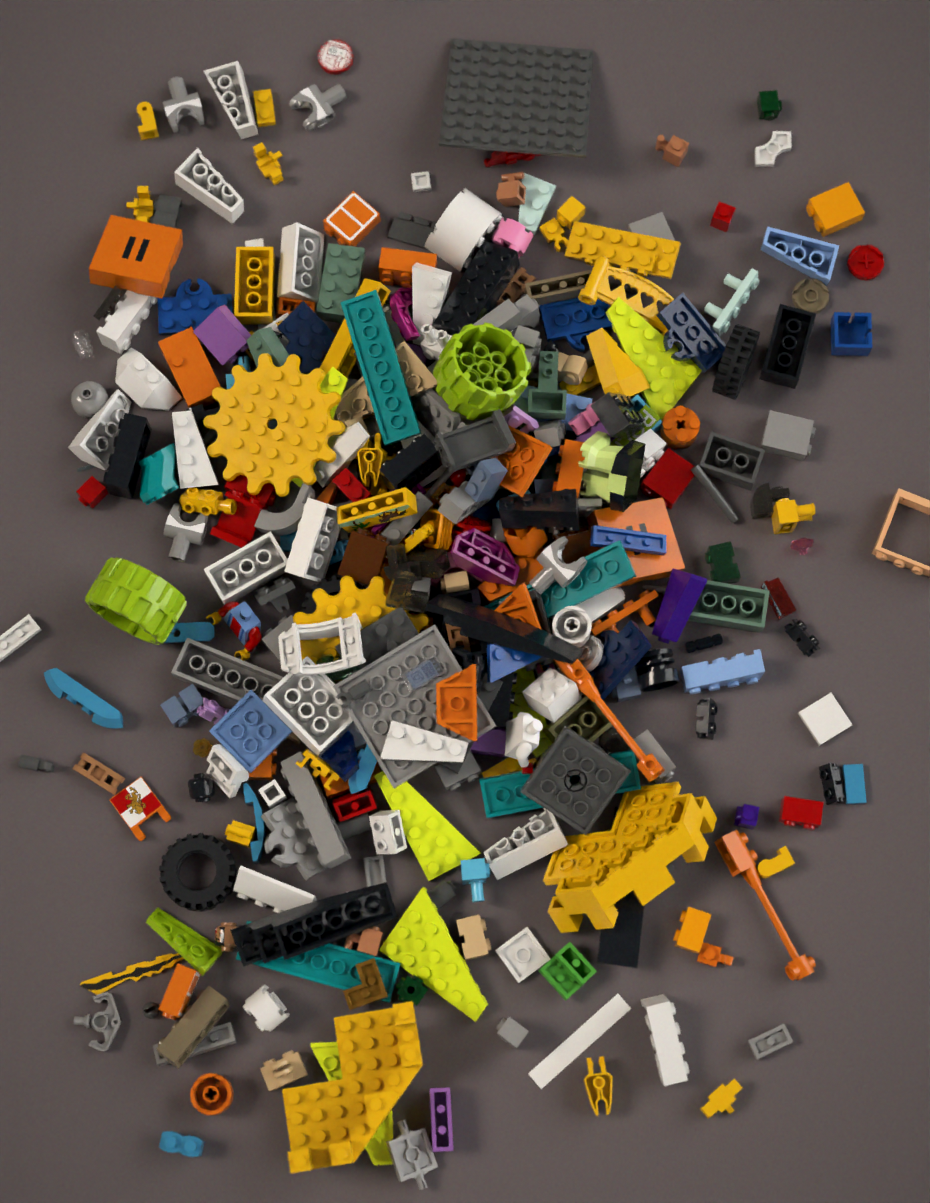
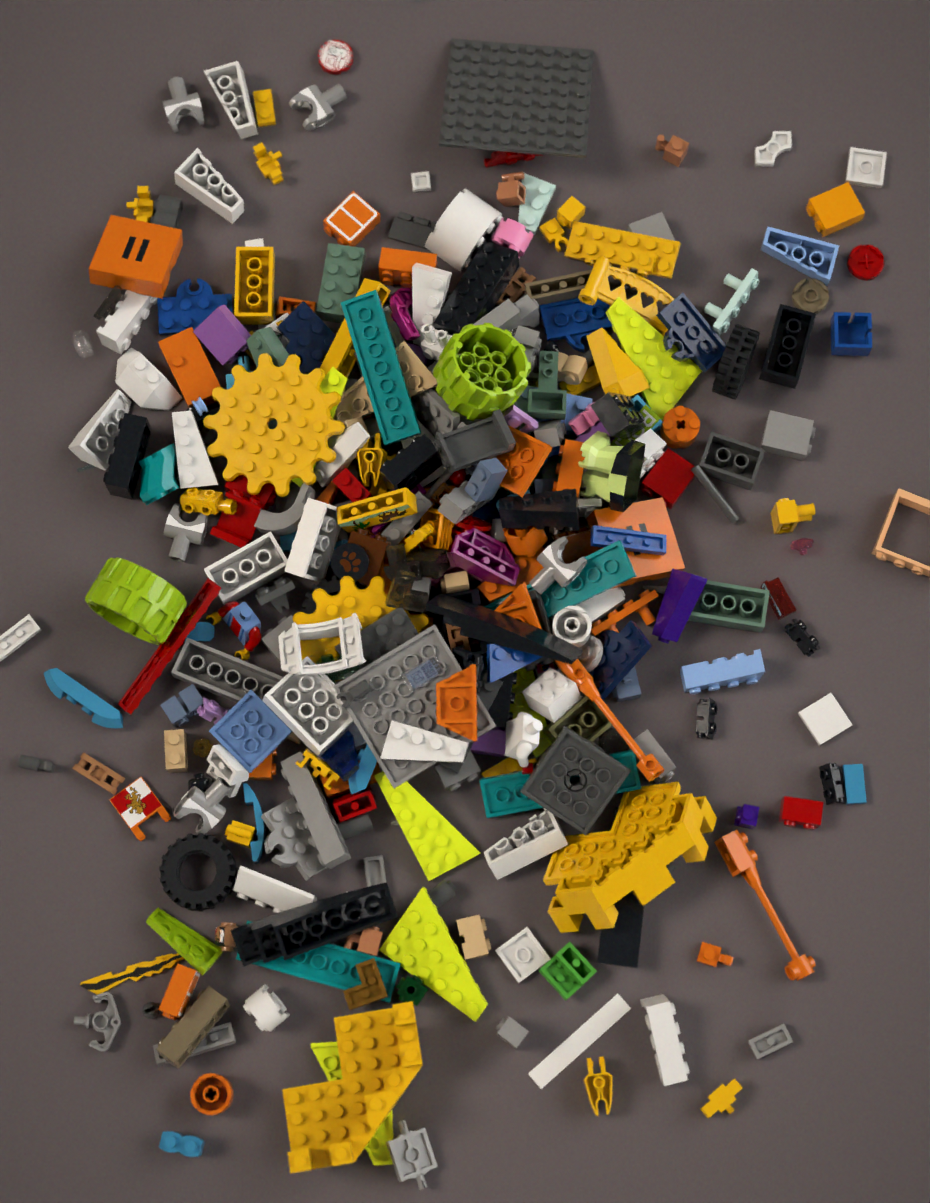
light grey cylinder [71,381,109,419] -> none
red brick [76,476,108,509] -> none
yellow leg [137,102,159,140] -> none
white brick [258,779,287,809] -> none
tan brick [260,1050,308,1092] -> none
white slope [277,222,324,304] -> none
white brick [369,810,407,854] -> none
medium lavender brick [430,1087,453,1152] -> none
medium azure brick [461,858,490,902] -> none
black wheel [635,648,680,692] -> none
light orange brick [673,907,711,954] -> none
black axle [685,634,723,653] -> none
clear green brick [705,541,741,584] -> none
red brick [710,201,736,232] -> none
clear smoke brick [750,483,790,519] -> none
yellow leg [756,846,795,878] -> none
dark green brick [757,90,782,121] -> none
none -> red plate [118,578,221,715]
none -> tan brick [164,729,188,773]
none -> light grey connector [173,777,232,834]
none -> light blue bush [192,397,209,416]
none -> black tile [331,543,370,581]
none -> white tile [845,147,887,188]

